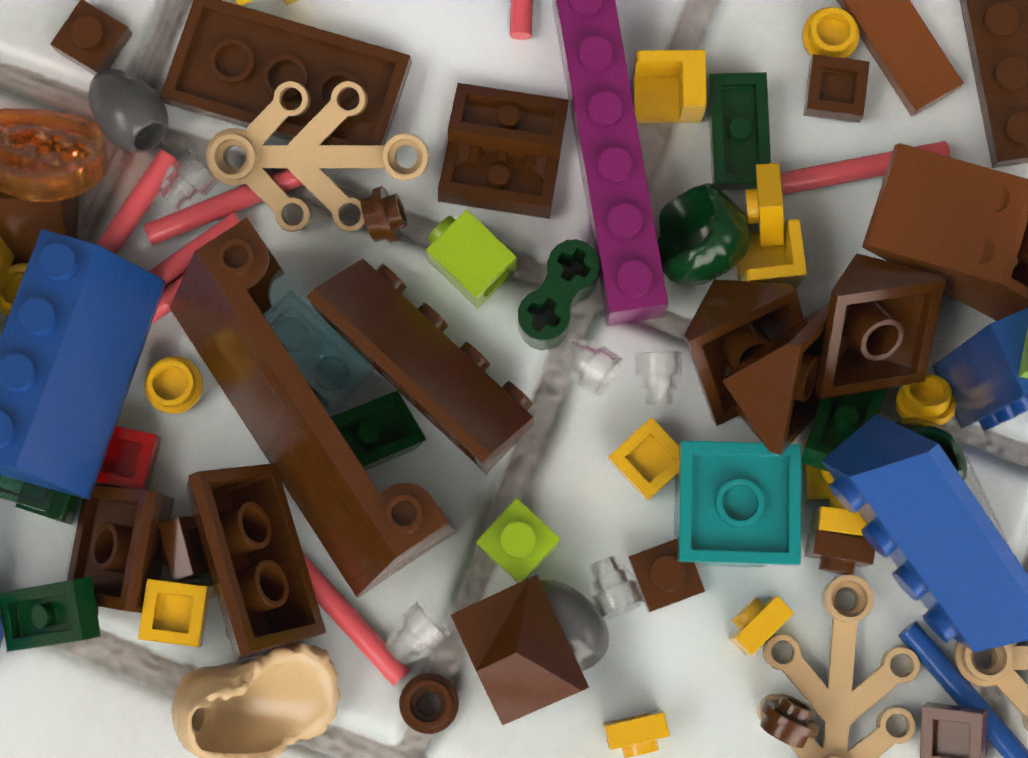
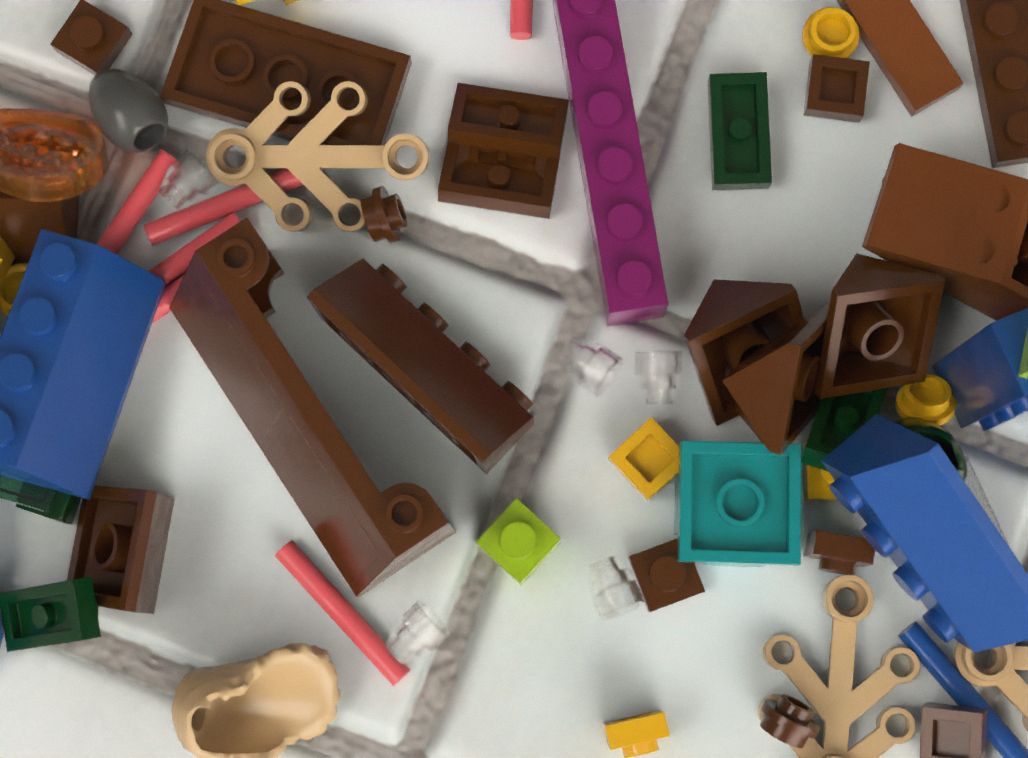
red plate [96,426,161,490] -> none
yellow panel [138,578,216,647] -> none
yellow plate [144,356,204,414] -> none
reddish brown plate [158,516,210,581] -> none
reddish brown slope [186,463,326,661] -> none
clear light blue plate [264,289,375,414] -> none
dark green plate [331,390,427,471] -> none
reddish brown plate [399,673,459,734] -> none
lime brick [426,209,517,309] -> none
reddish brown slope [451,575,589,725] -> none
dark green axle [518,239,600,350] -> none
dark grey animal [540,580,609,671] -> none
yellow panel [633,50,707,123] -> none
dark green hair [657,183,751,286] -> none
yellow plate [729,595,794,655] -> none
yellow panel [736,218,807,289] -> none
yellow plate [745,163,784,247] -> none
coral bar [780,141,950,195] -> none
yellow plate [810,498,867,538] -> none

